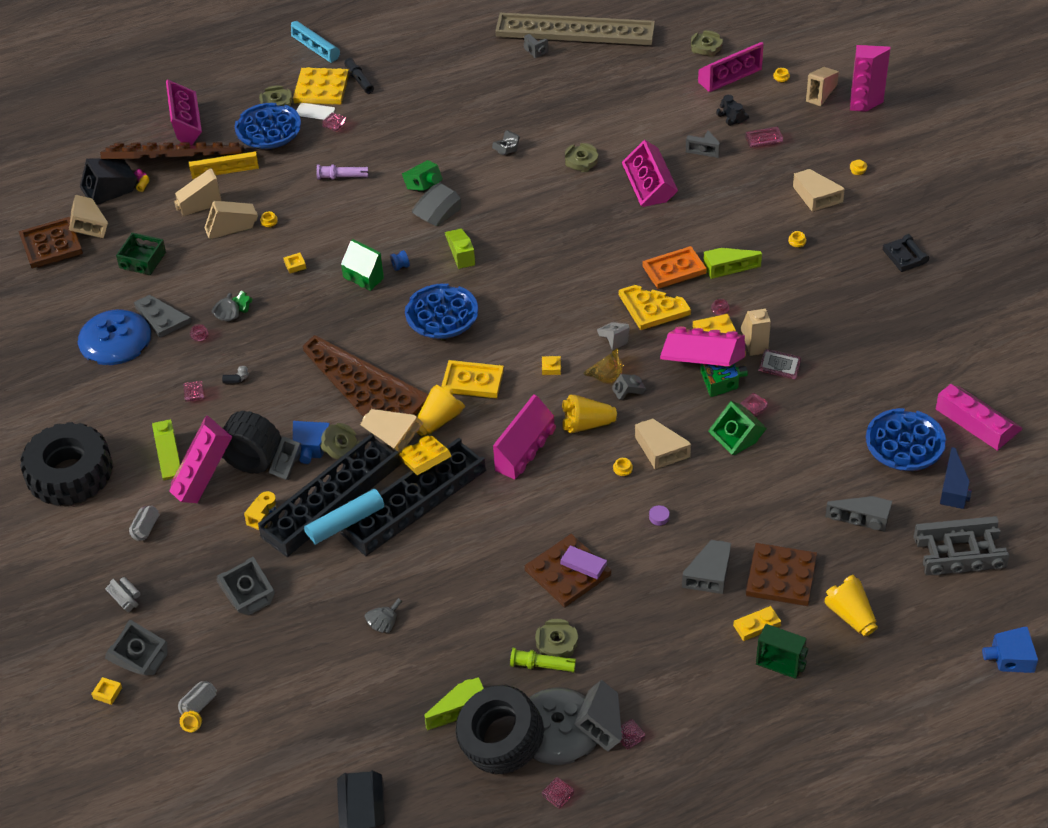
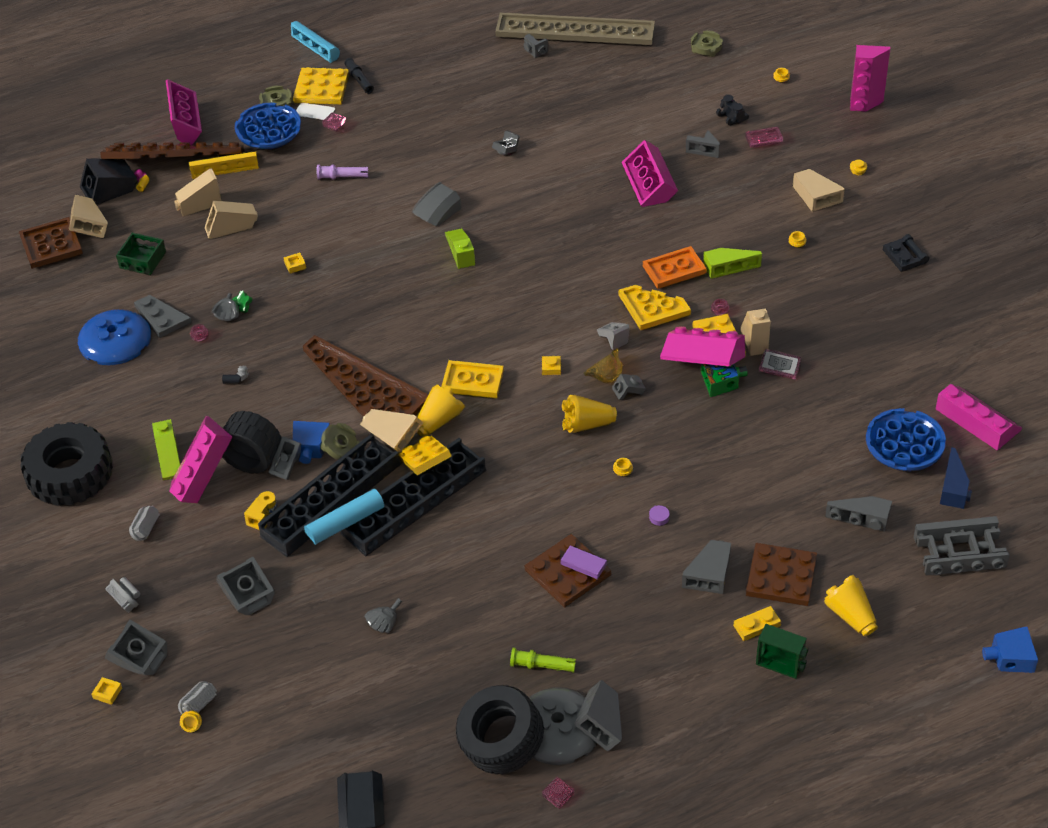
clear pink plate [183,381,204,402] -> none
yellow plate [260,211,278,227] -> none
slope [341,239,384,291] -> none
blue wheel [390,250,410,271] -> none
green torso [402,160,443,190] -> none
blue brick [405,284,478,339] -> none
lime slope [424,677,484,730] -> none
dark pink slope [493,394,556,479] -> none
olive plate [535,619,578,658] -> none
olive plate [565,143,598,172] -> none
clear pink plate [620,719,645,750] -> none
tan slope [635,419,691,469] -> none
dark pink slope [698,42,764,92] -> none
green slope [708,401,767,455] -> none
clear pink plate [741,393,768,417] -> none
tan slope [806,67,839,106] -> none

